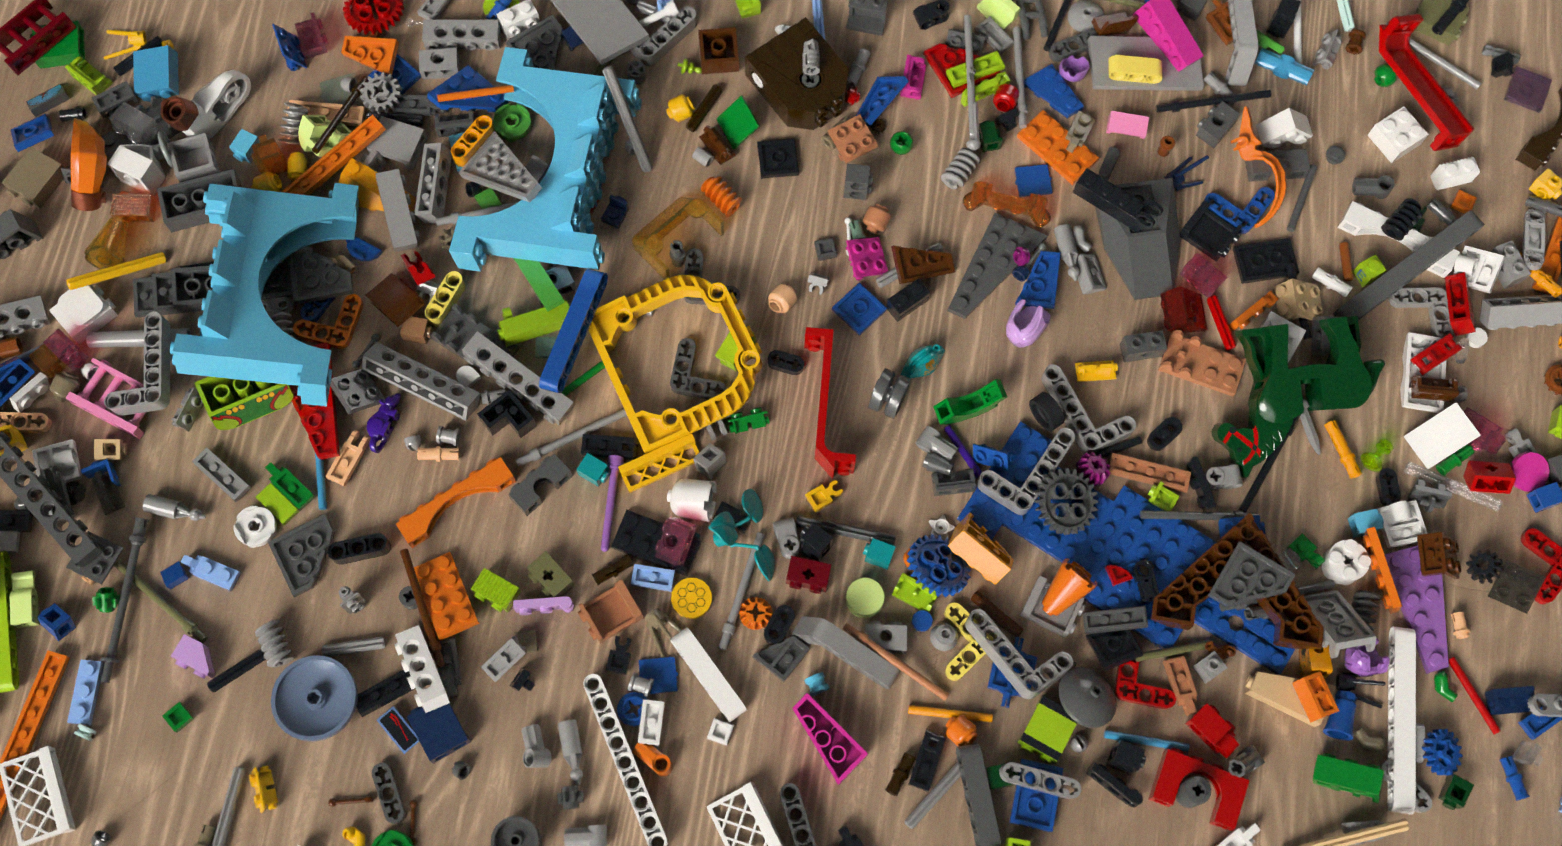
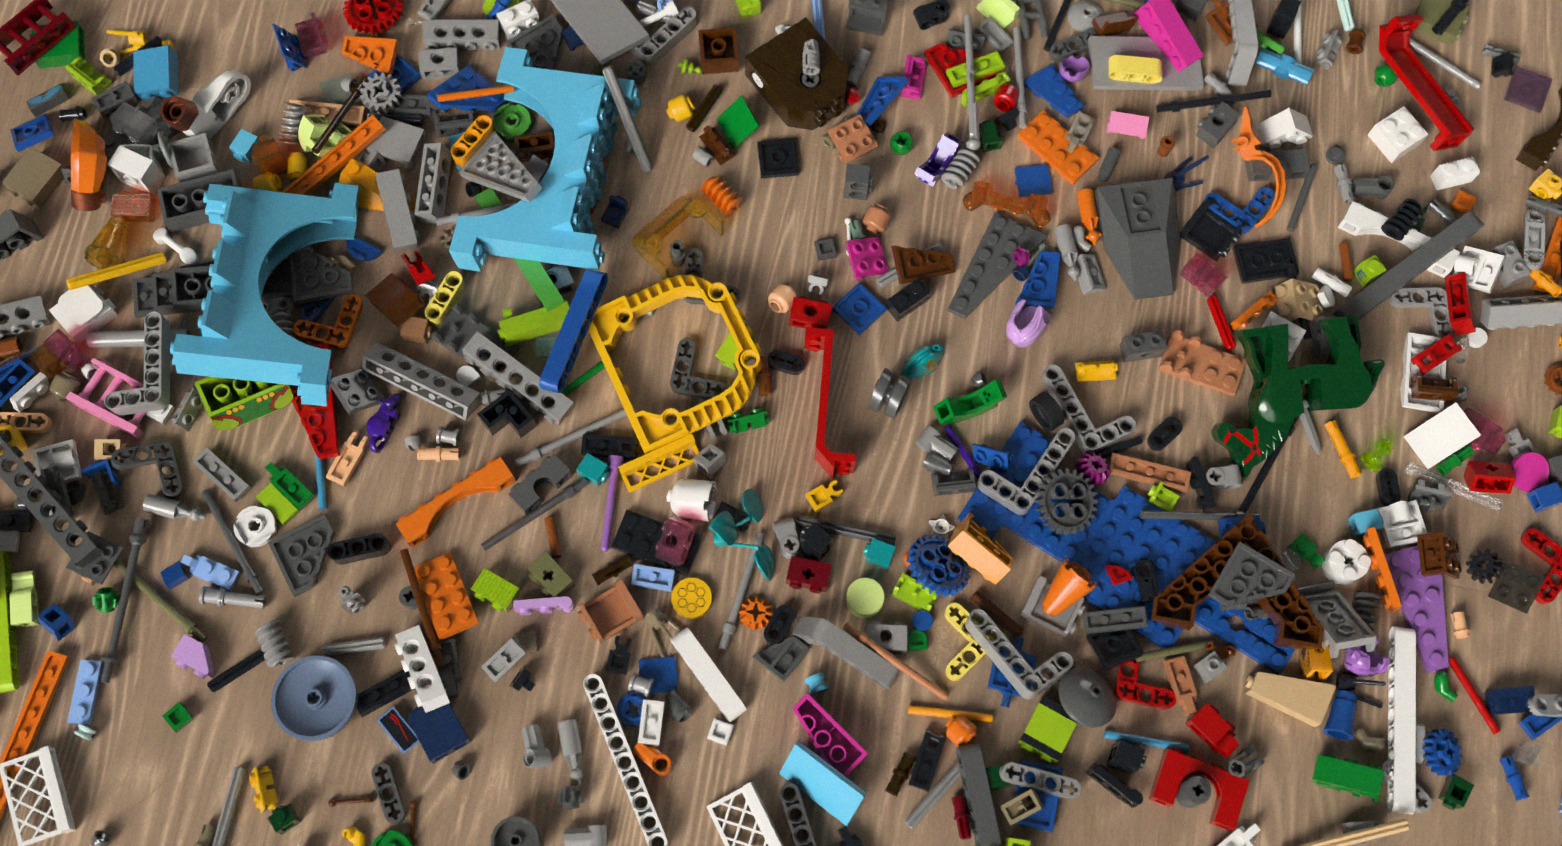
dark grey hinge [352,334,380,368] -> none
light grey cone [930,623,958,651] -> none
light grey hinge [1070,735,1088,753] -> none
black hinge [1072,168,1163,233] -> none
clear red slope [1160,286,1208,333] -> none
orange hinge [1292,671,1339,723] -> none
none -> tan plate [100,48,120,67]
none -> dark grey beam [111,442,182,499]
none -> white plate [145,398,175,425]
none -> white bar [153,227,199,265]
none -> light grey pin [199,586,267,609]
none -> dark grey bar [201,489,264,595]
none -> dark green brick [268,804,301,835]
none -> flat silver bar [481,478,589,551]
none -> reddish brown brick [514,131,555,163]
none -> dark orange piece [544,516,562,558]
none -> dark grey cone [665,690,692,723]
none -> dark orange axle [755,356,772,396]
none -> medium azure tile [779,741,867,826]
none -> red brick [789,296,832,329]
none -> green tile [907,629,928,652]
none -> arch [914,132,964,187]
none -> dark red axle [951,795,972,840]
none -> dark grey hinge [971,371,987,389]
none -> dark tan slope [1000,788,1044,826]
none -> orange wheel [1076,189,1101,245]
none -> white tile [1317,284,1335,308]
none -> light grey pin [1333,164,1355,204]

